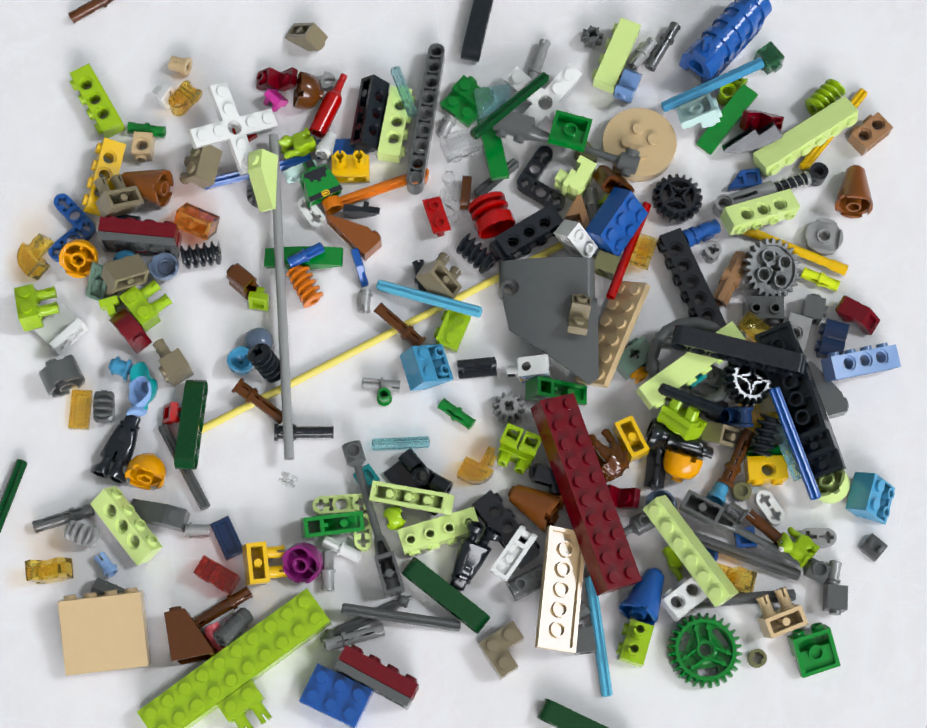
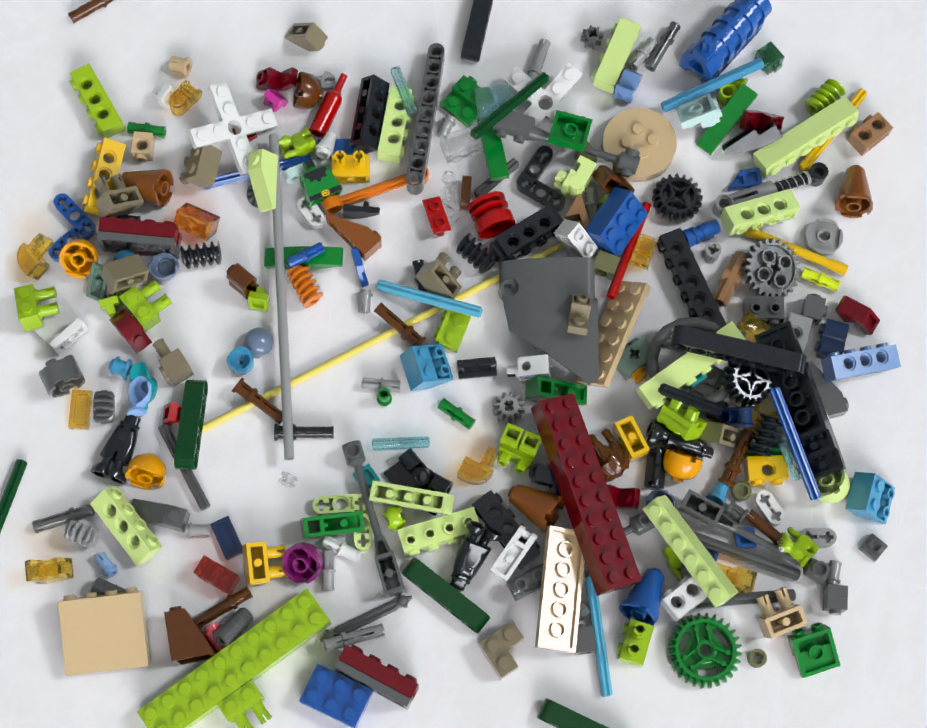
black piece [247,343,280,383] -> none
dark grey axle [341,603,461,632] -> none

